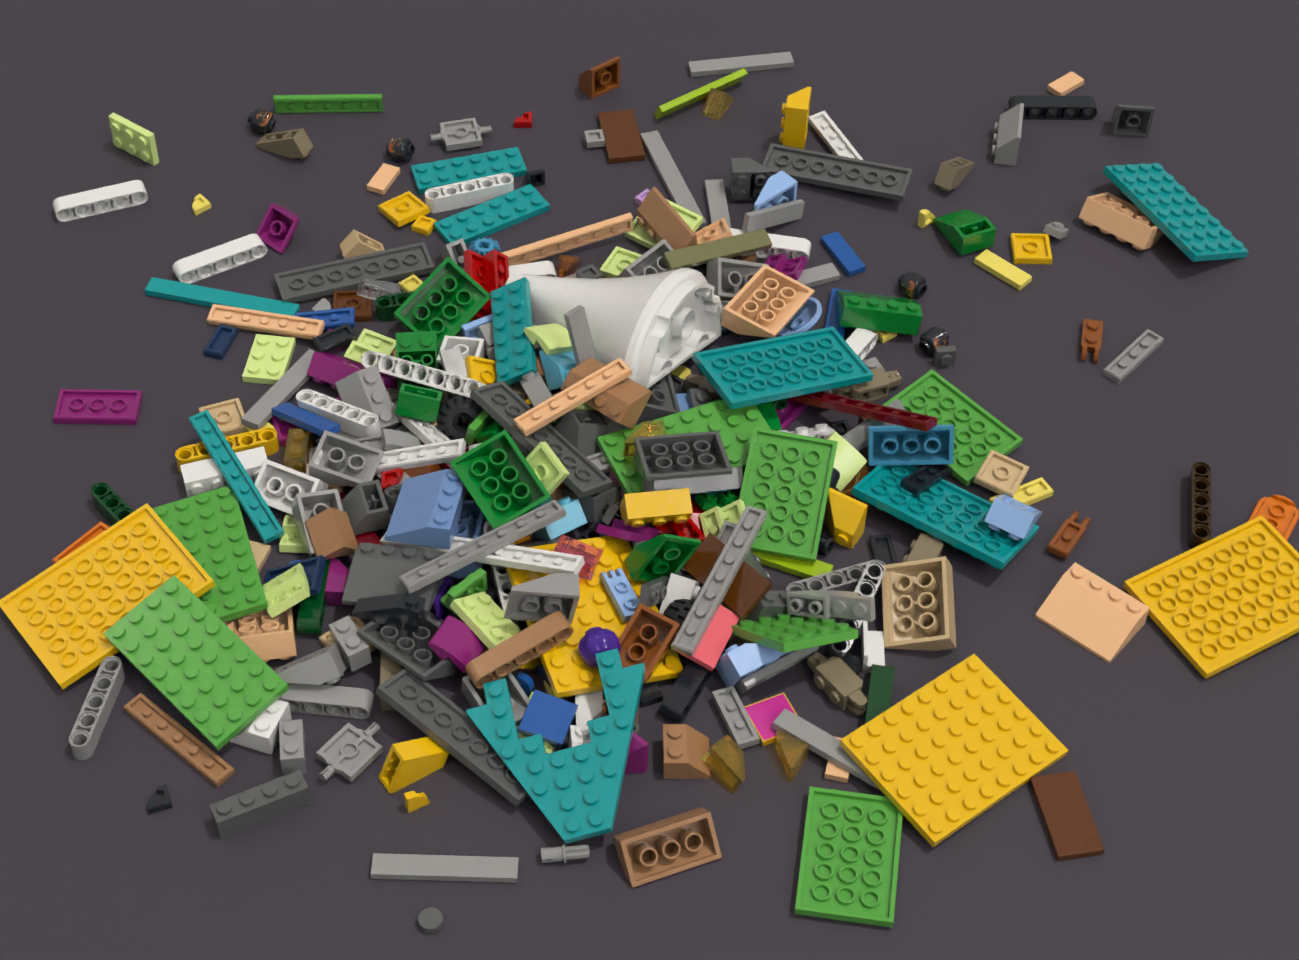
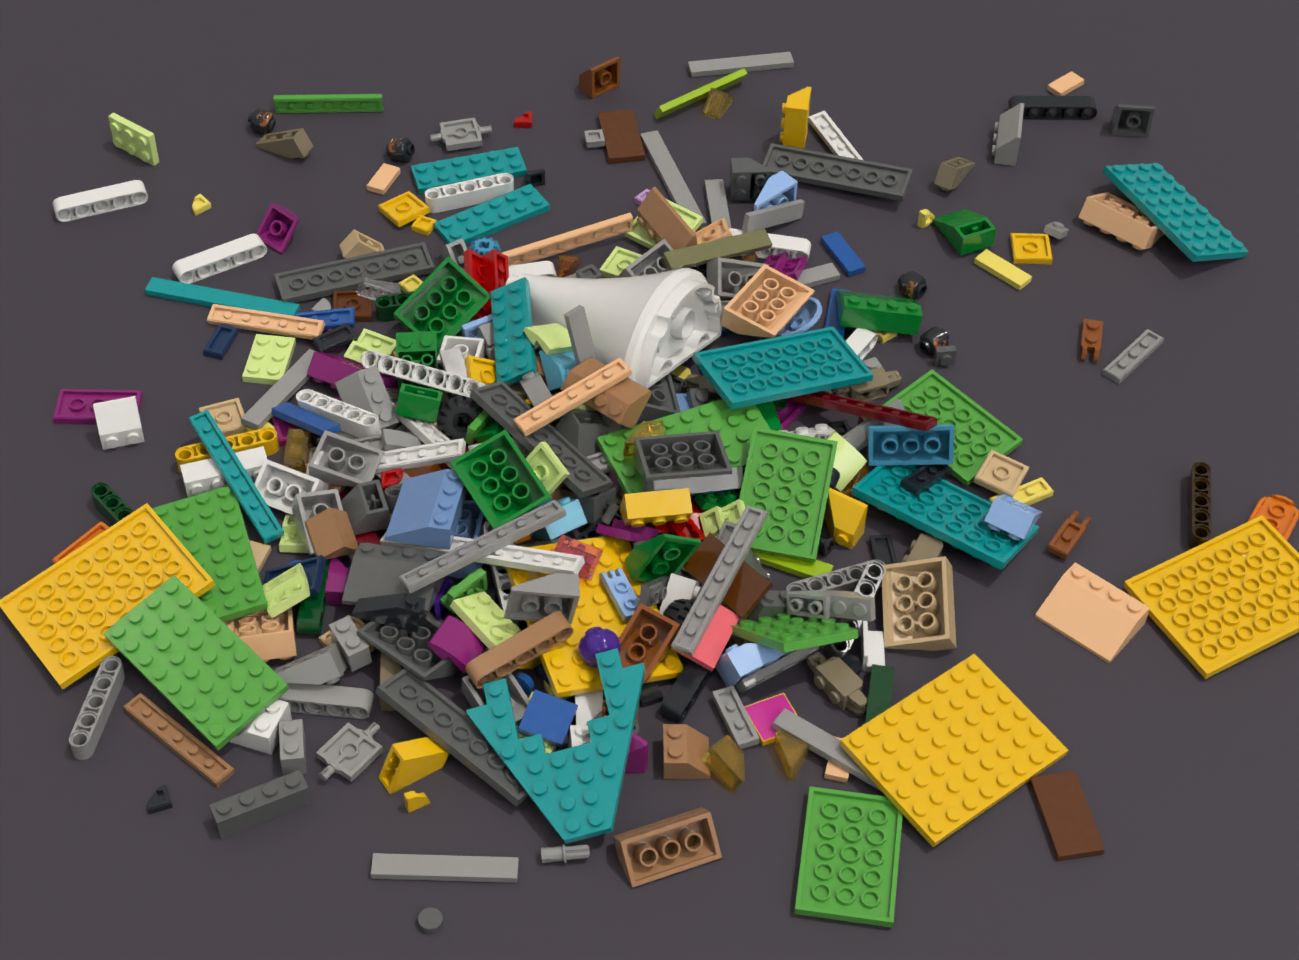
none -> white slope [93,396,145,450]

